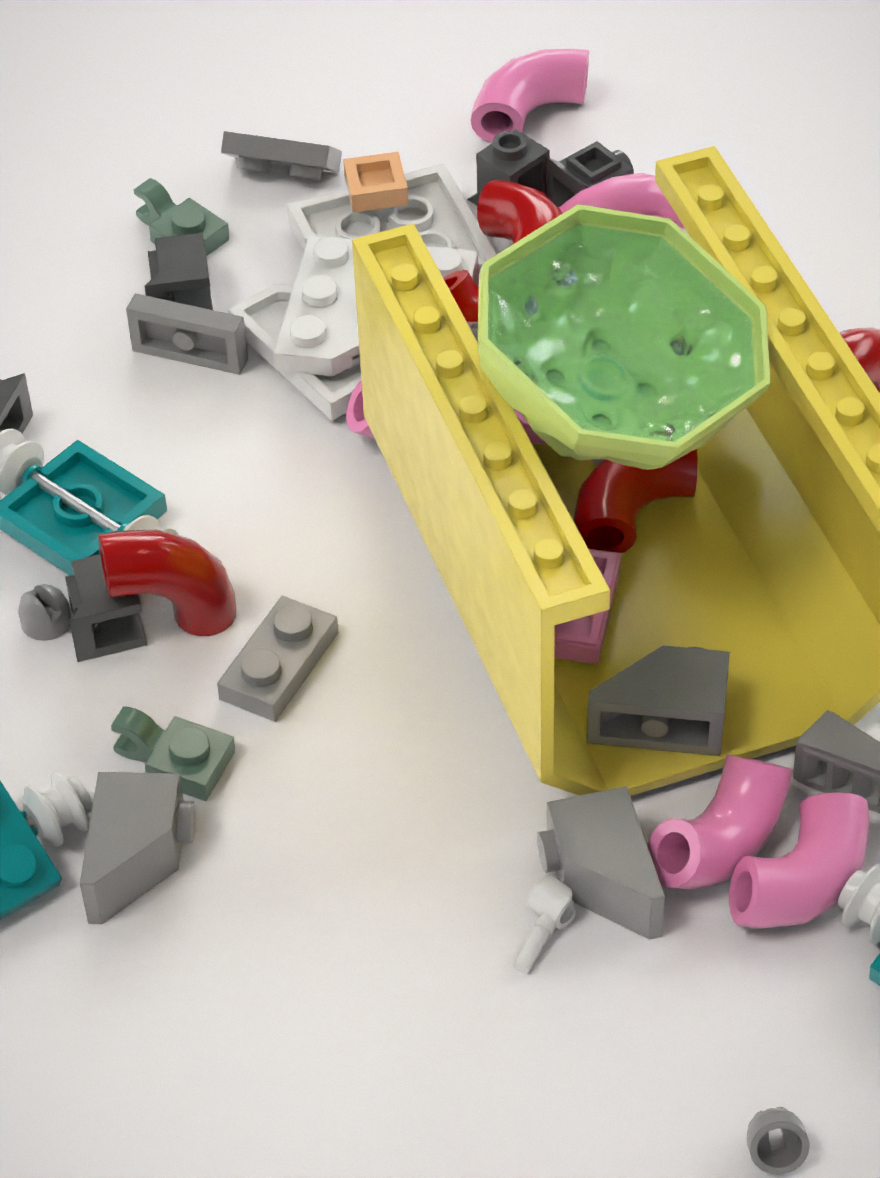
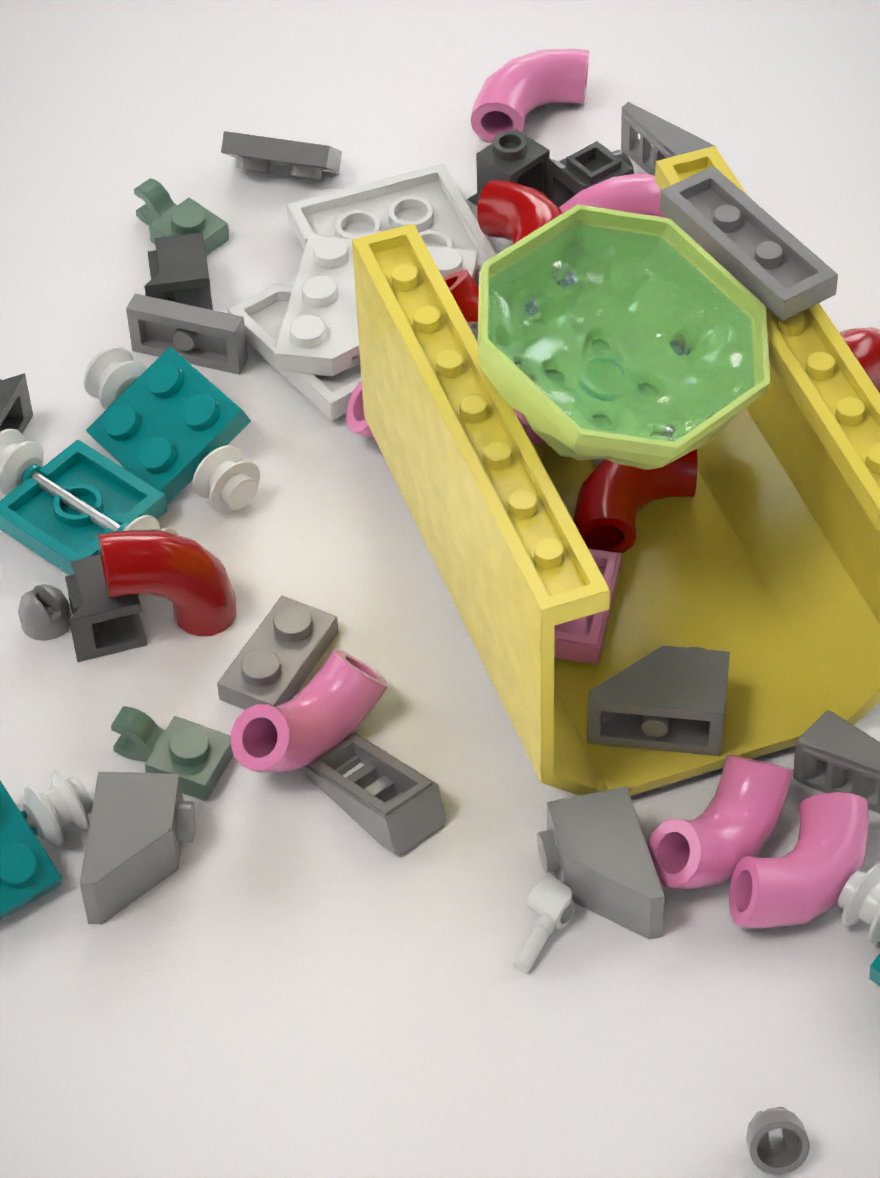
light nougat plate [343,151,408,213] -> none
none -> teal plate [83,346,260,513]
none -> bright pink cylinder [230,649,389,773]
none -> light grey slope [304,733,446,856]
none -> light grey slope [621,102,716,175]
none -> light grey plate [659,166,838,321]

